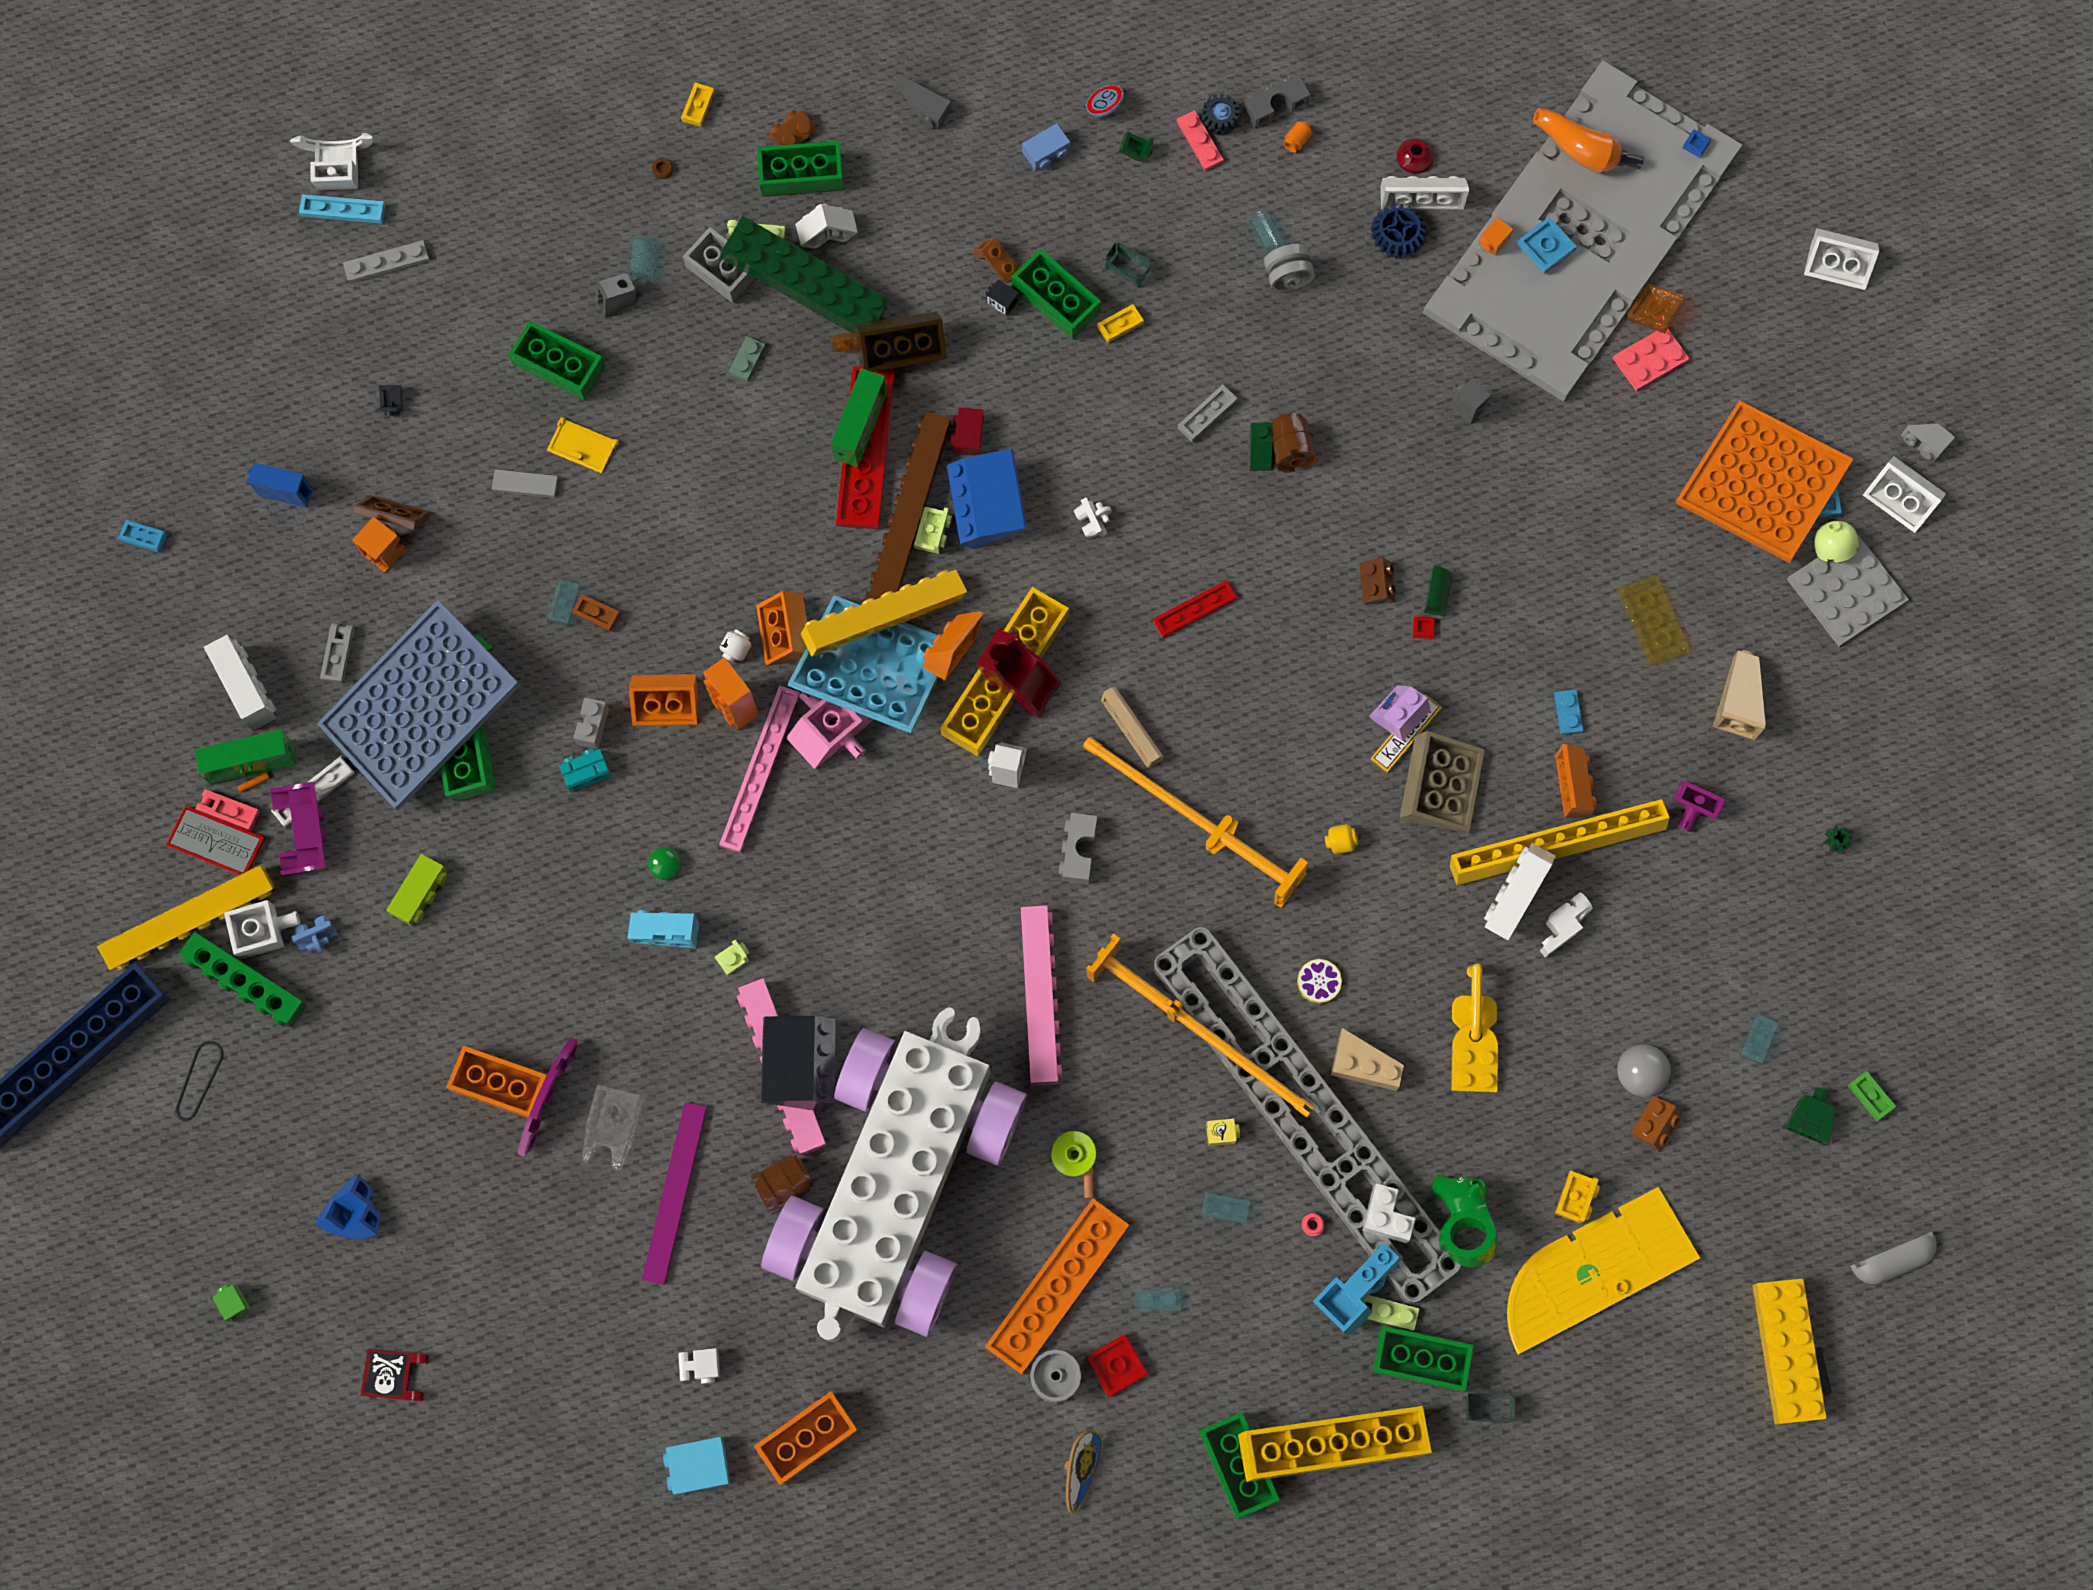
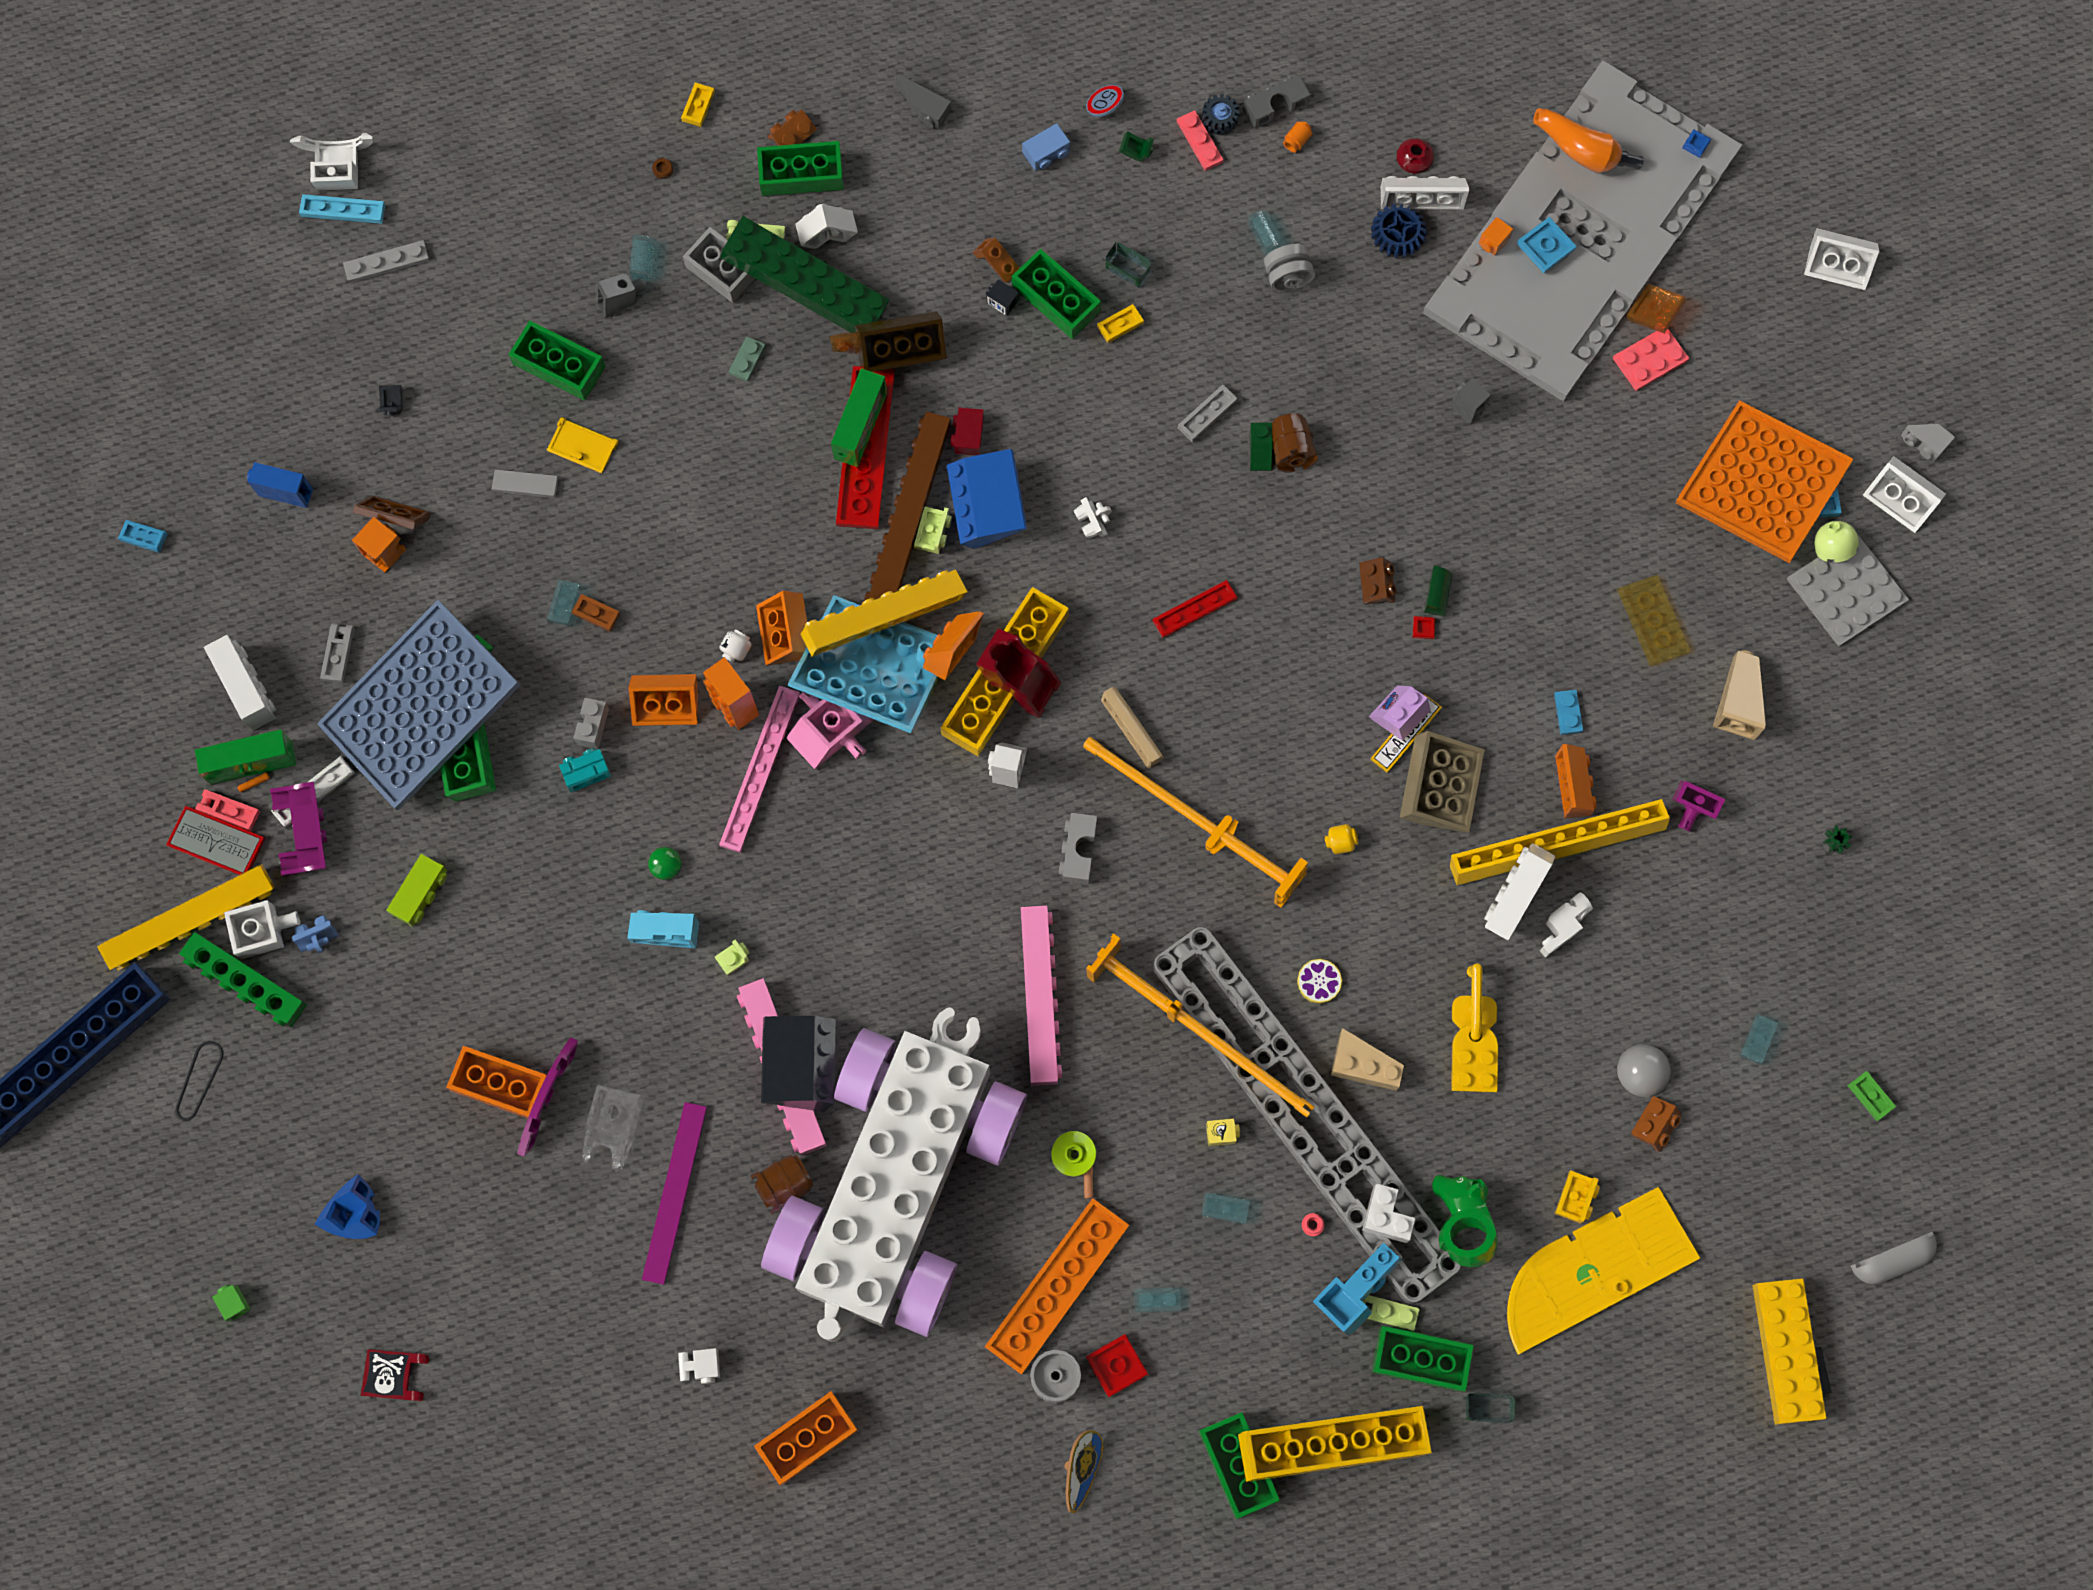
medium azure brick [663,1437,731,1495] -> none
dark green torso [1783,1087,1835,1145] -> none

